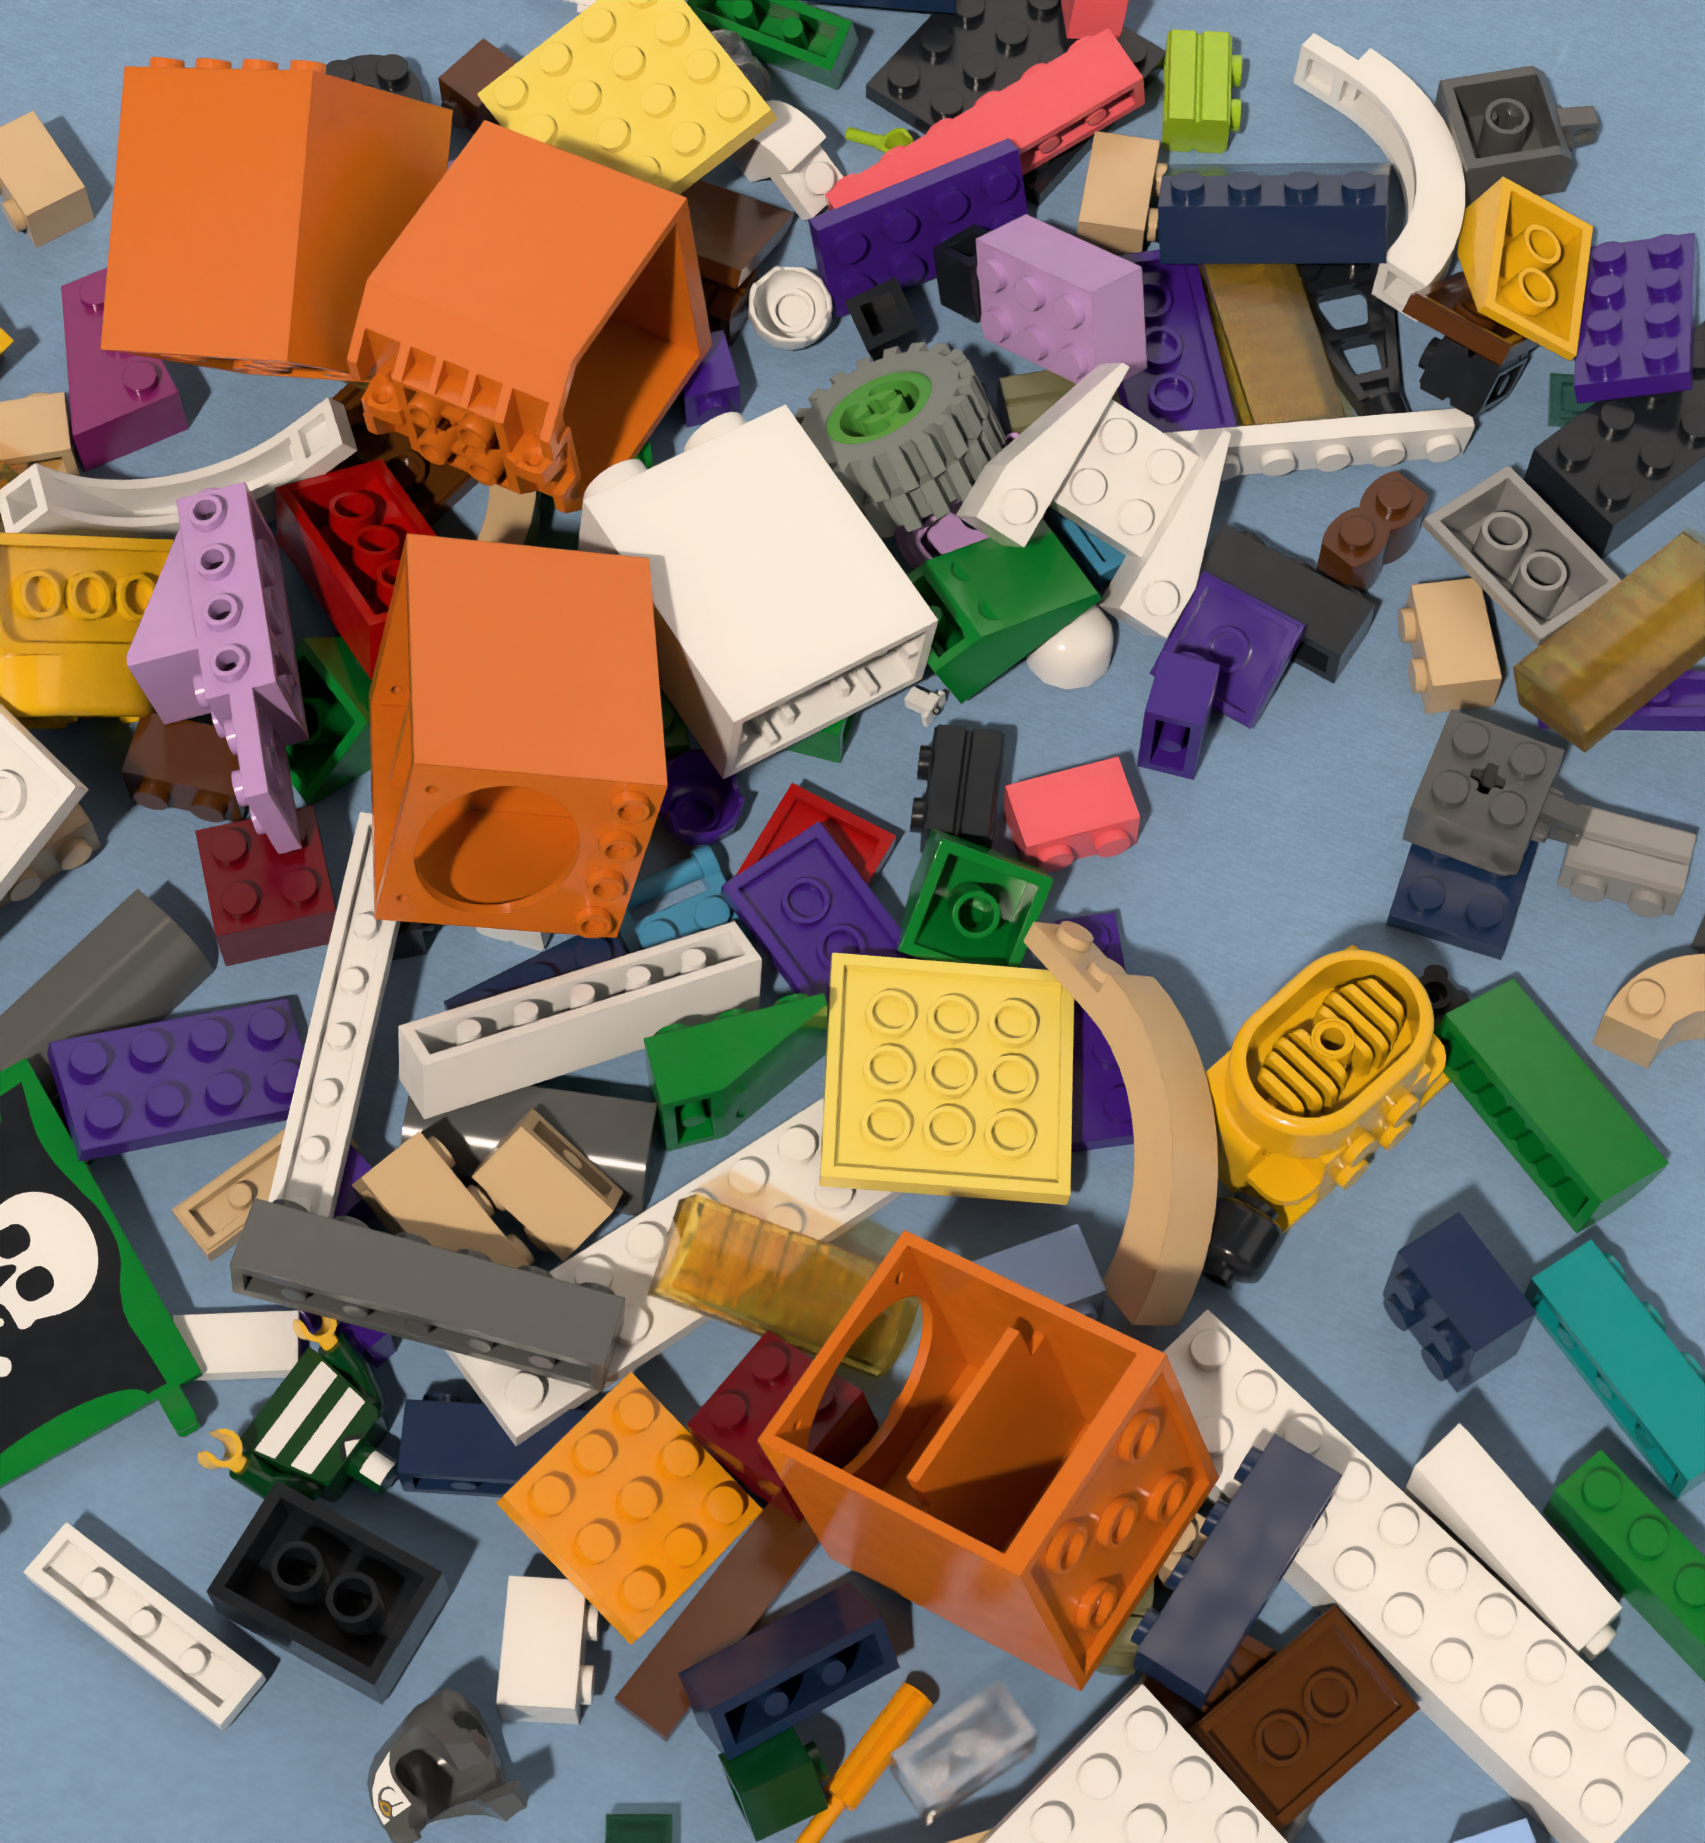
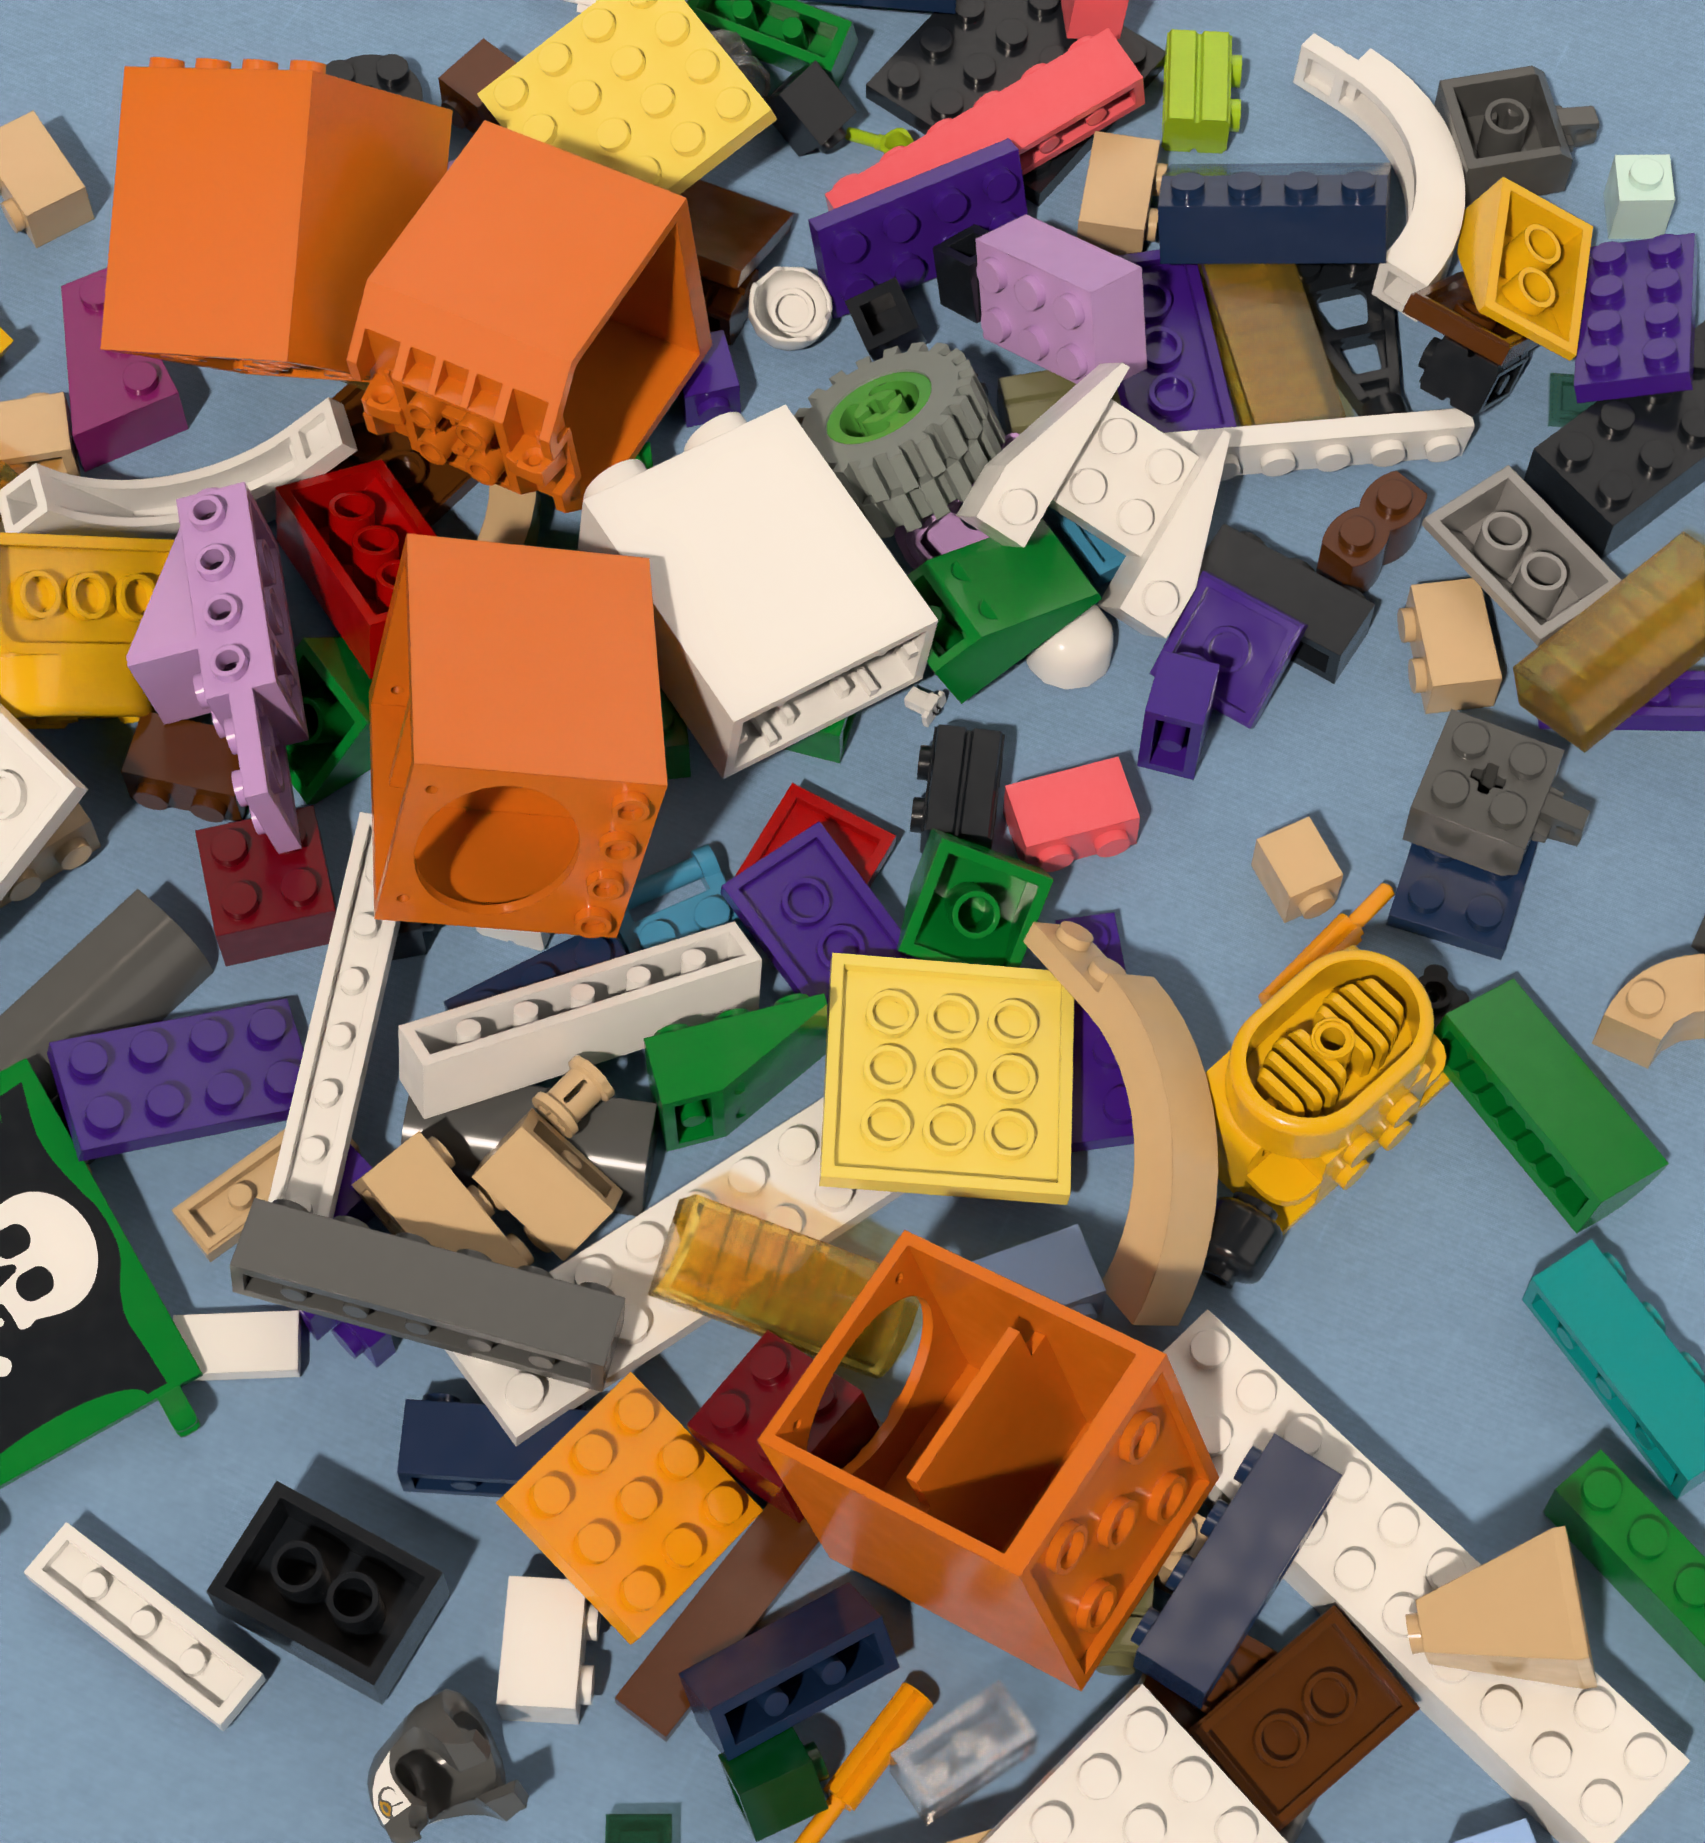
dark green torso [197,1316,398,1502] -> none
dark purple hair [657,749,745,845] -> none
white brick [730,100,843,220] -> none
dark blue brick [1382,1212,1537,1393] -> none
white slope [1404,1423,1622,1661] -> none
light grey brick [1556,803,1697,918] -> none
none -> tan bush [532,1055,615,1138]
none -> black brick [764,60,857,157]
none -> tan brick [1251,816,1343,923]
none -> light orange axle [1258,883,1394,1005]
none -> tan slope [1405,1526,1597,1689]
none -> light aqua brick [1603,154,1675,239]

